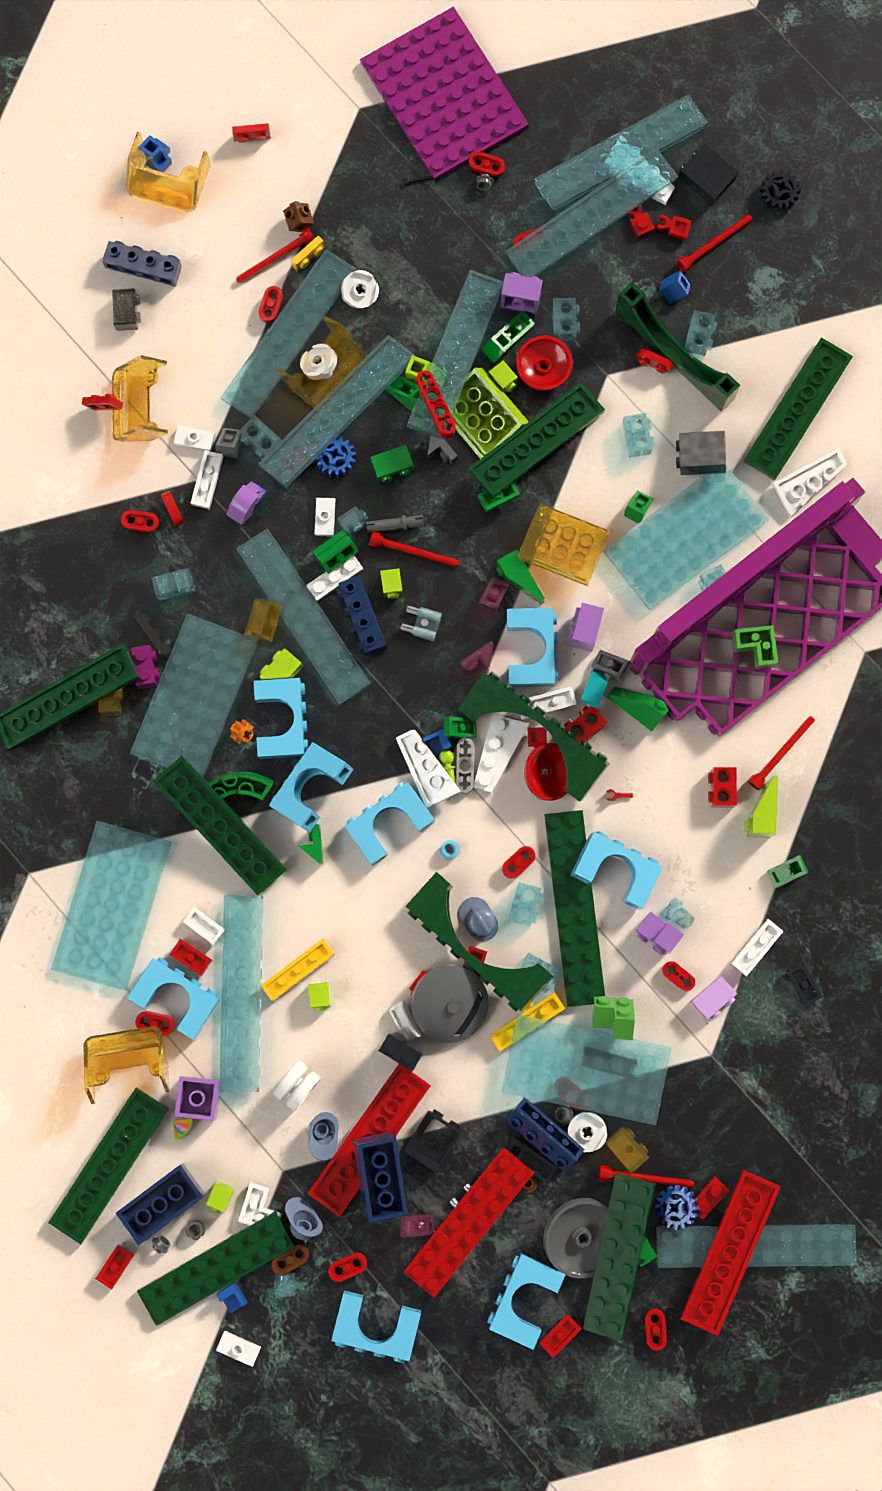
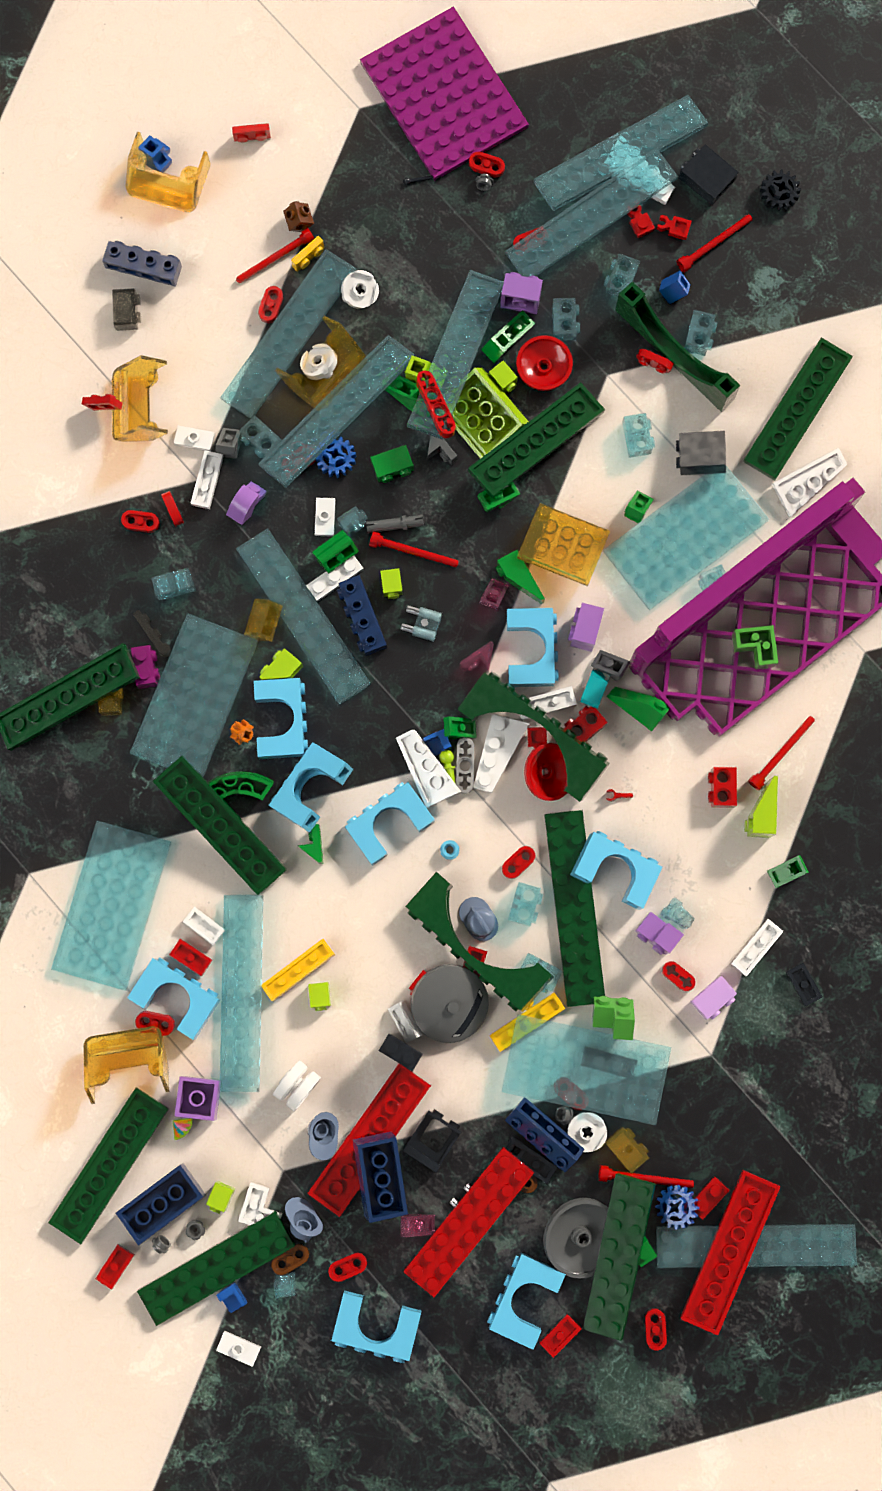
none -> clear light blue brick [603,253,640,298]

